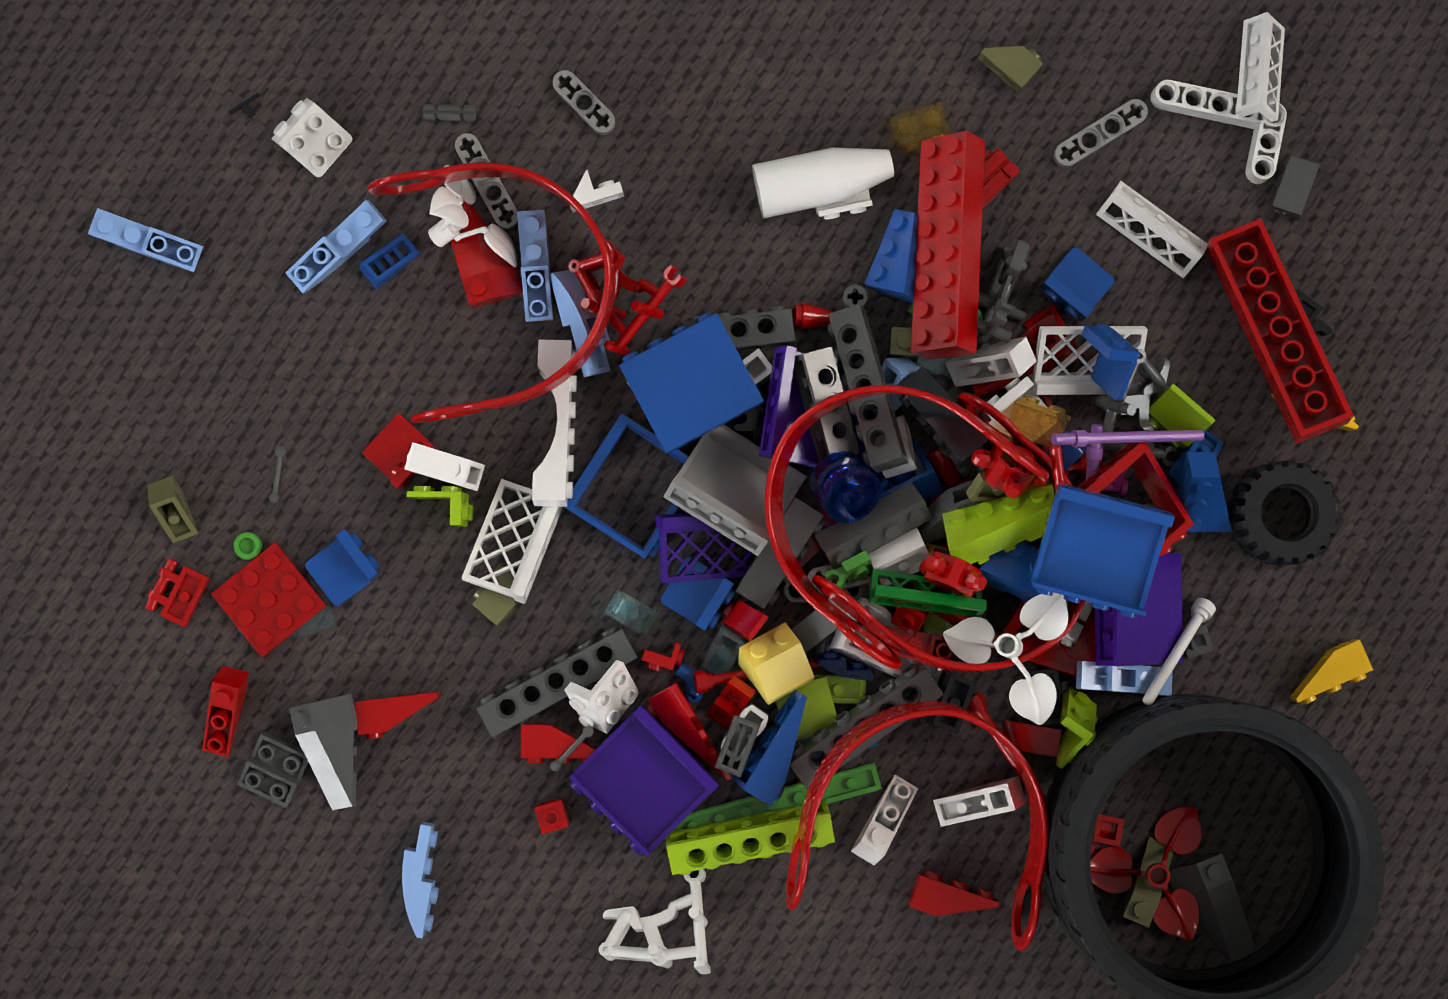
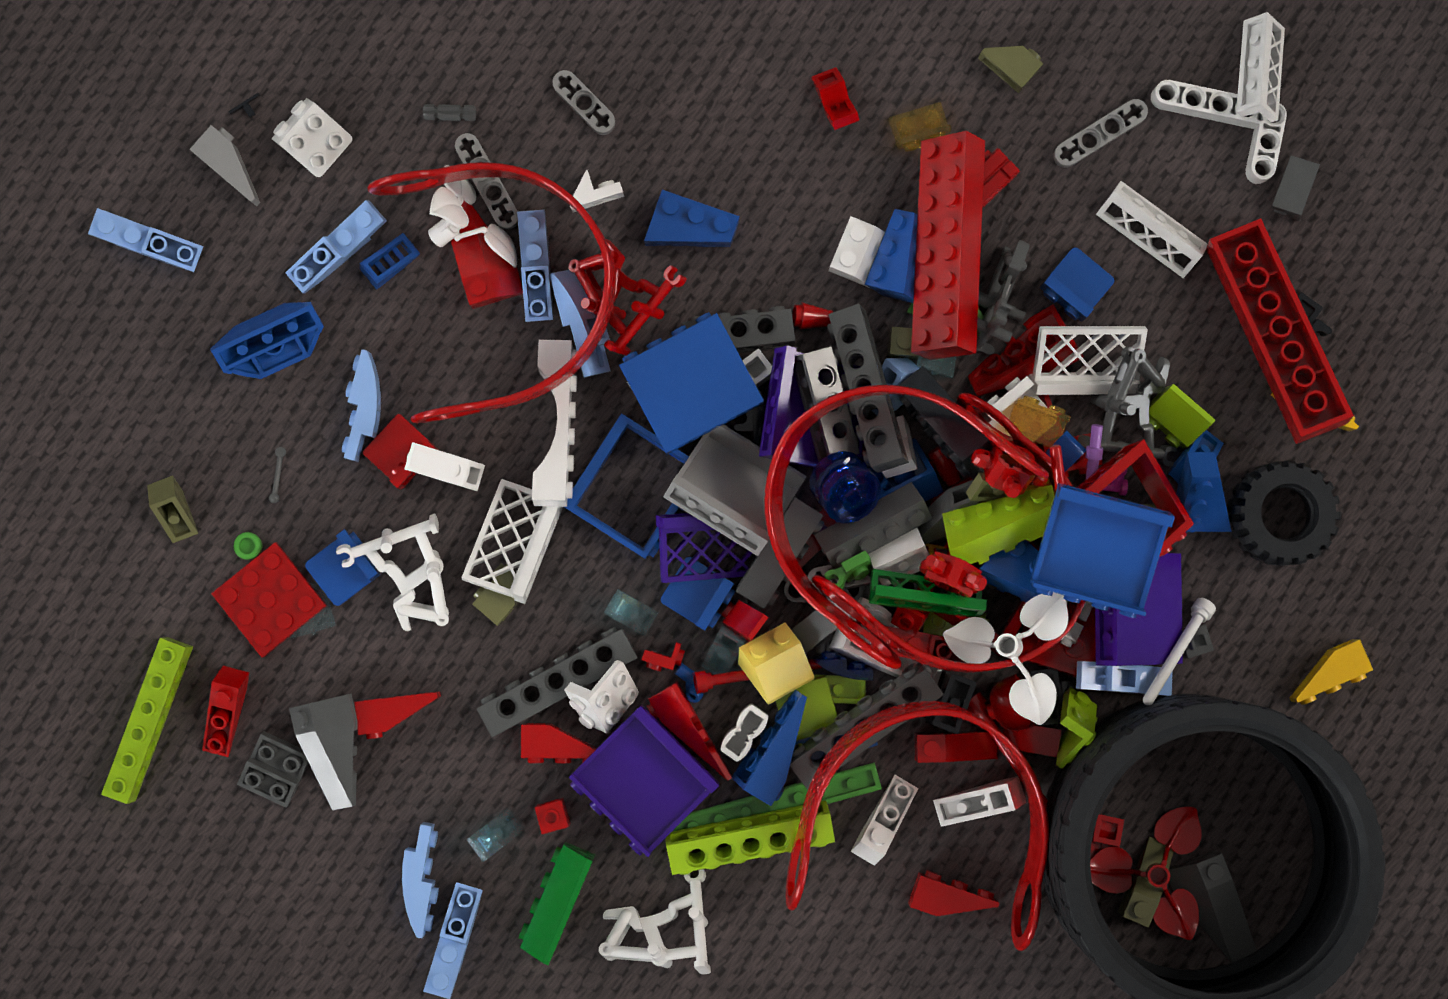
red plate [145,558,211,627] -> none
lime bracket [407,486,474,527] -> none
dark grey hinge [550,726,594,771] -> none
red slope [705,675,756,731] -> none
dark grey tile [715,715,761,777] -> none
white piece [752,147,894,219] -> none
dark grey bush [842,284,868,308] -> none
white slope [945,337,1036,387] -> none
medium lavender bar [1051,430,1204,447] -> none
blue bracket [1082,324,1140,401] -> none
none -> lime brick [101,637,193,804]
none -> light grey slope [190,125,260,206]
none -> blue wedge [211,302,324,379]
none -> white piece [336,513,449,631]
none -> light blue slope [342,349,381,462]
none -> light blue slope [423,882,483,999]
none -> clear light blue slope [466,808,523,862]
none -> green slope [518,842,595,965]
none -> blue wedge [644,190,740,247]
none -> red slope [811,67,860,130]
none -> white slope [829,216,885,288]
none -> red slope [914,731,997,763]
none -> red cylinder [986,674,1035,731]

